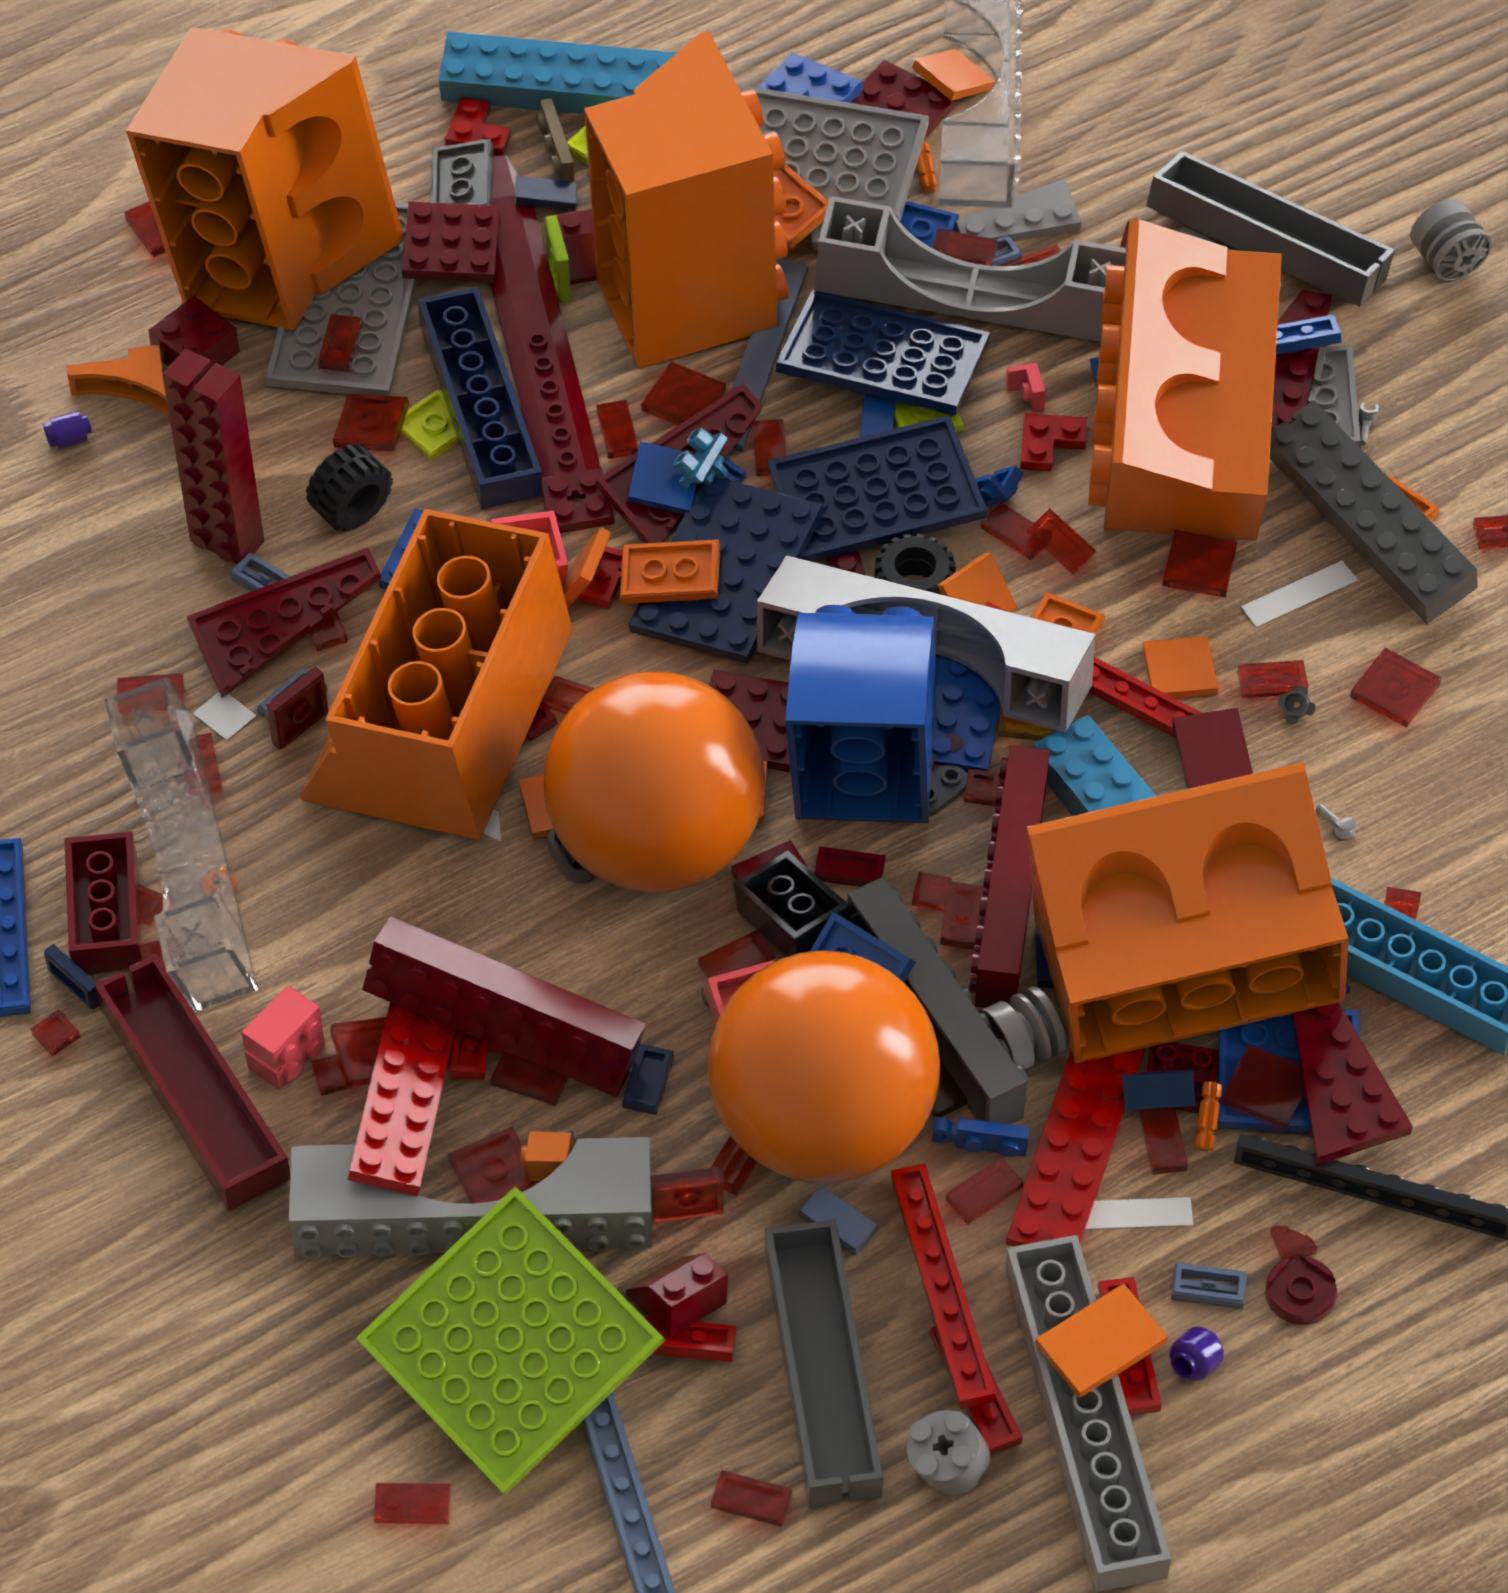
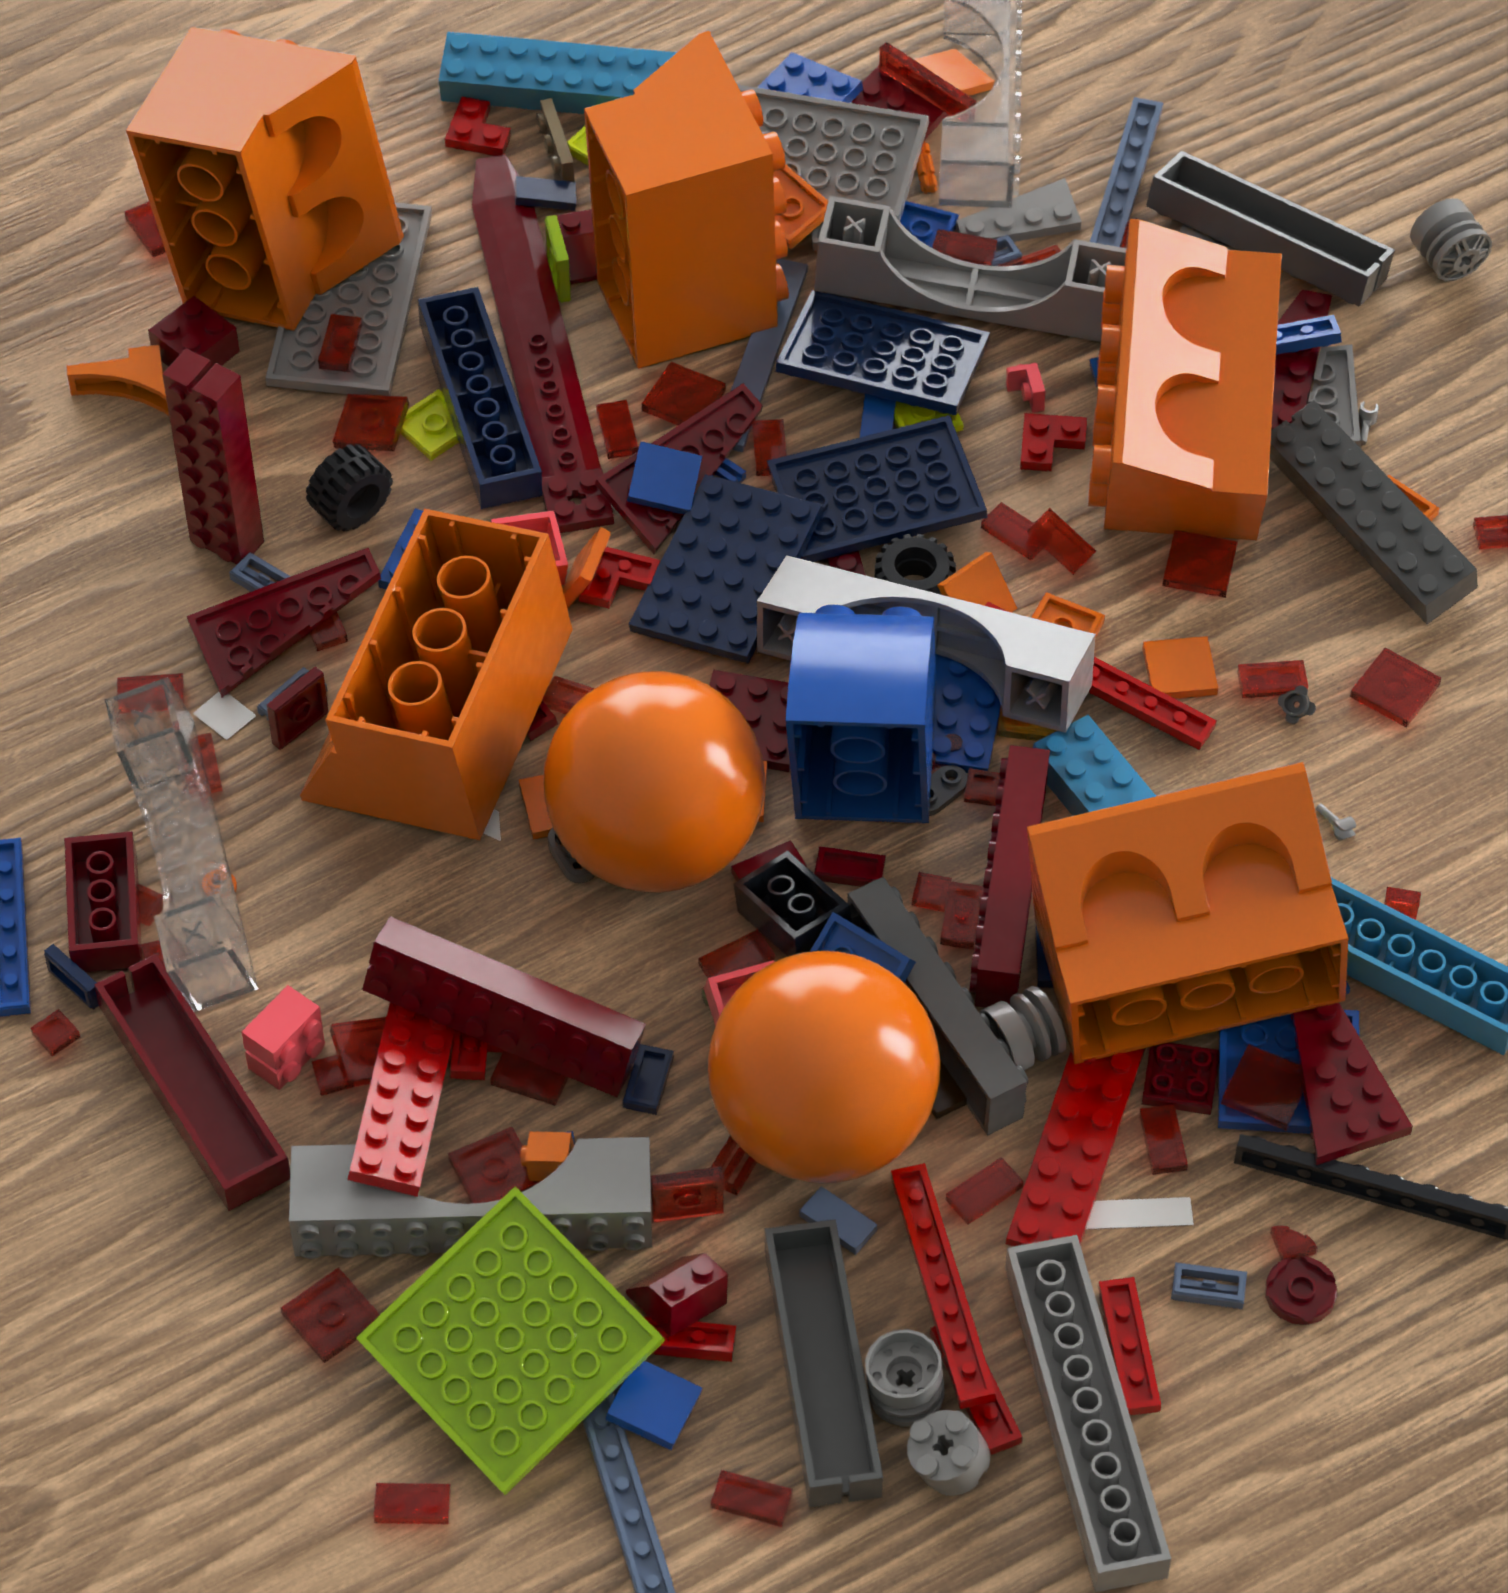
dark purple brick [43,410,92,449] -> none
dark red plate [402,201,500,283] -> none
dark grey tile [431,139,493,205] -> none
orange tile [620,539,720,604] -> none
dark azure hips [672,428,728,489] -> none
blue plate [932,1117,1029,1157] -> none
blue bracket [975,465,1024,507] -> none
orange tile [1035,1283,1168,1398] -> none
dark blue tile [1122,1069,1196,1110] -> none
dark purple head [1169,1326,1224,1381] -> none
dark red tile [1172,708,1253,789] -> none
orange axle [1195,1081,1222,1151] -> none
white sticker [1241,560,1358,627] -> none
none -> clear red tile [280,1267,380,1363]
none -> blue tile [605,1361,703,1450]
none -> light grey wheel [865,1329,945,1427]
none -> clear red tile [879,42,976,127]
none -> sand blue plate [1090,97,1163,247]

